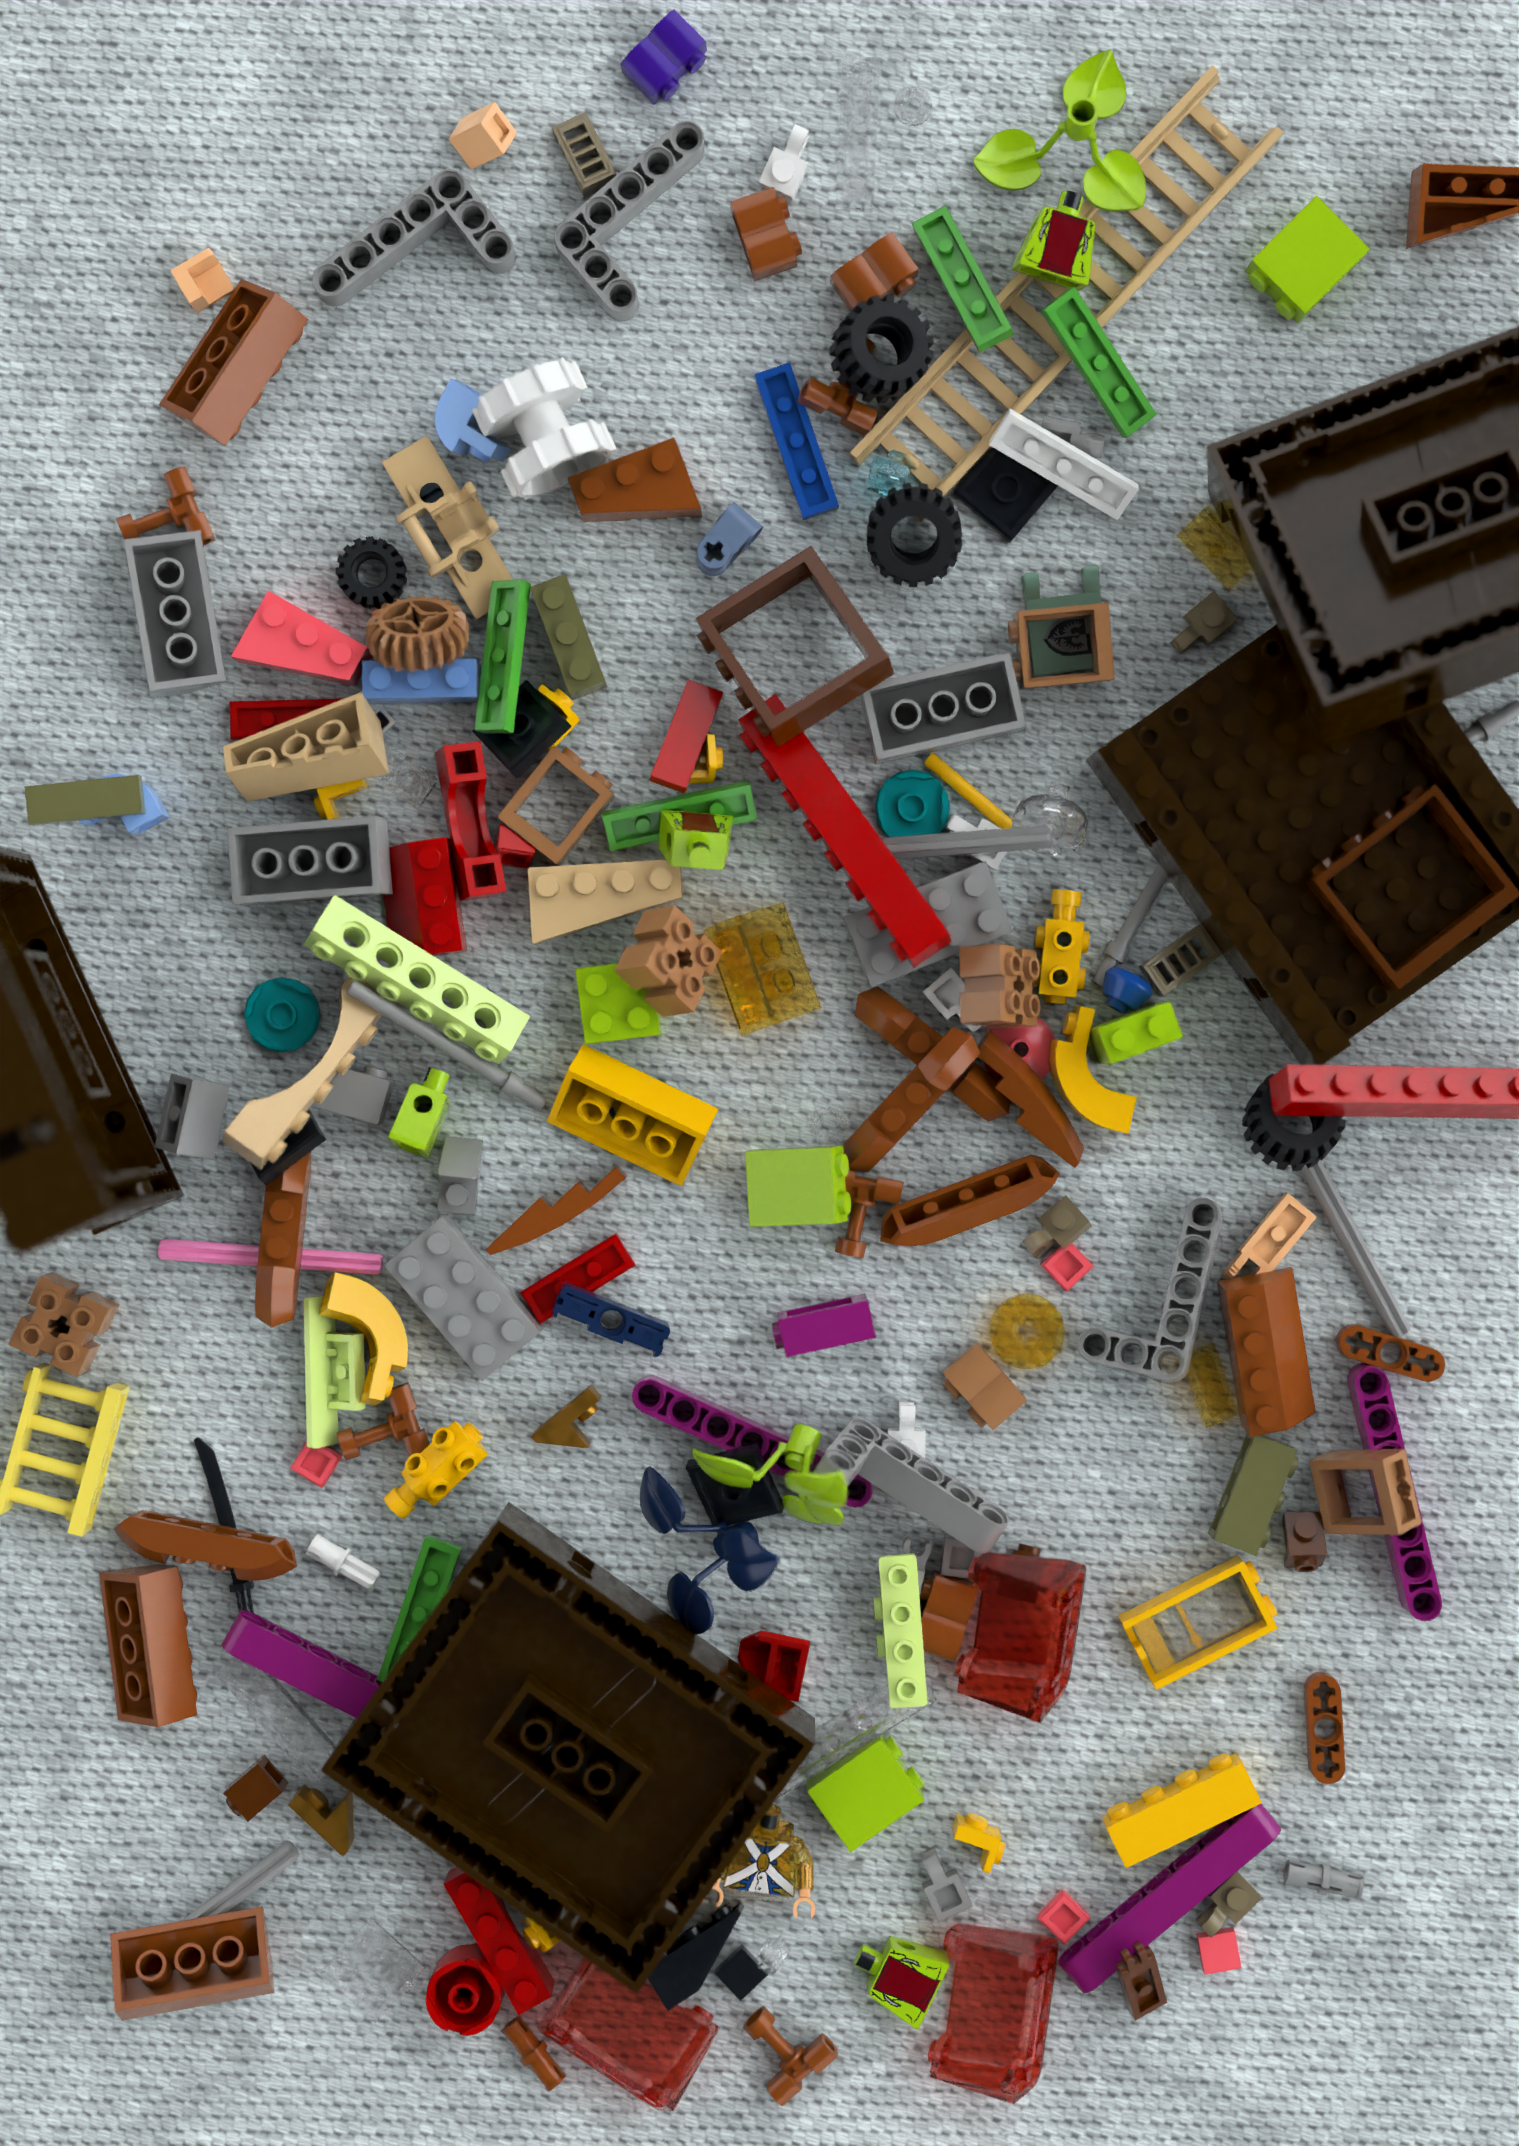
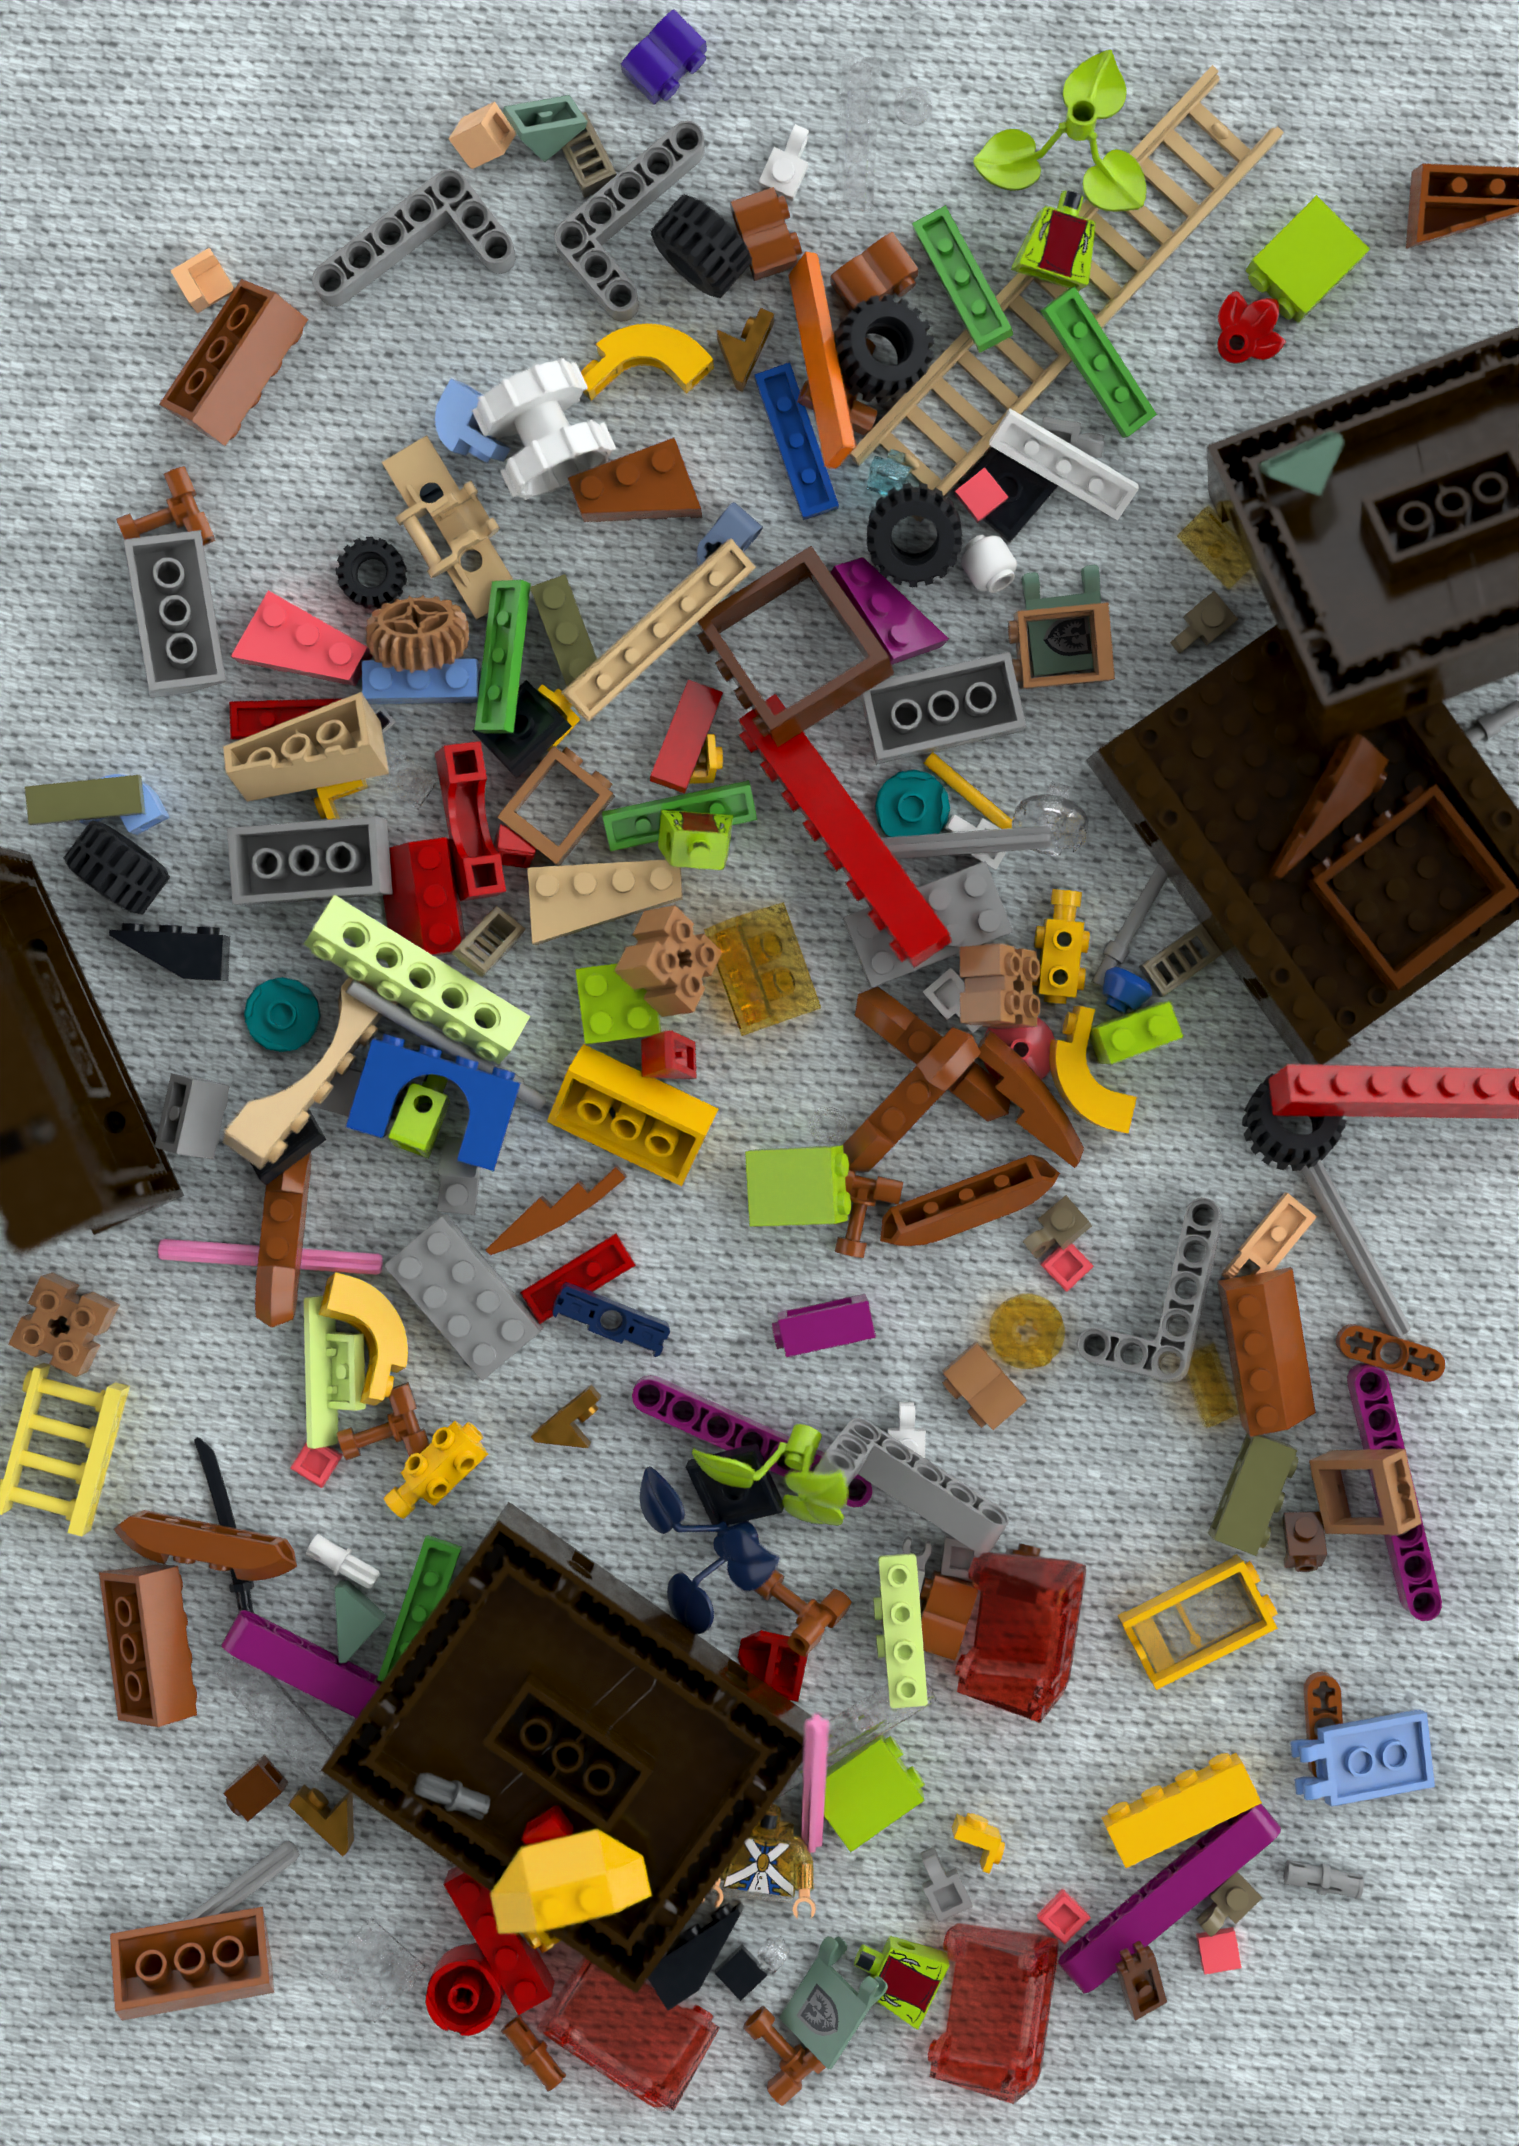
none -> black tyre [63,821,170,915]
none -> black slope [109,923,230,981]
none -> sand green slope [335,1580,387,1663]
none -> blue arch [346,1033,521,1171]
none -> dark grey axle [414,1773,490,1820]
none -> dark tan slope [452,905,525,978]
none -> yellow wedge [491,1829,651,1933]
none -> sand green slope [503,95,587,162]
none -> red slope [522,1805,574,1845]
none -> tan tile [561,538,756,722]
none -> yellow arch [581,324,714,401]
none -> red slope [641,1030,697,1079]
none -> black tyre [650,194,752,298]
none -> pearl gold slope [717,307,774,392]
none -> dark orange bar [754,1569,852,1657]
none -> sand green flag [779,1936,888,2069]
none -> orange tile [788,251,855,469]
none -> bright pink axle [800,1714,829,1853]
none -> magenta wing [830,557,949,665]
none -> coral tile [954,467,1008,523]
none -> white head [961,535,1017,593]
none -> red plate [1217,291,1286,364]
none -> sand green slope [1258,430,1344,496]
none -> reddish brown wedge [1267,733,1389,881]
none -> medium blue tile [1290,1709,1435,1807]

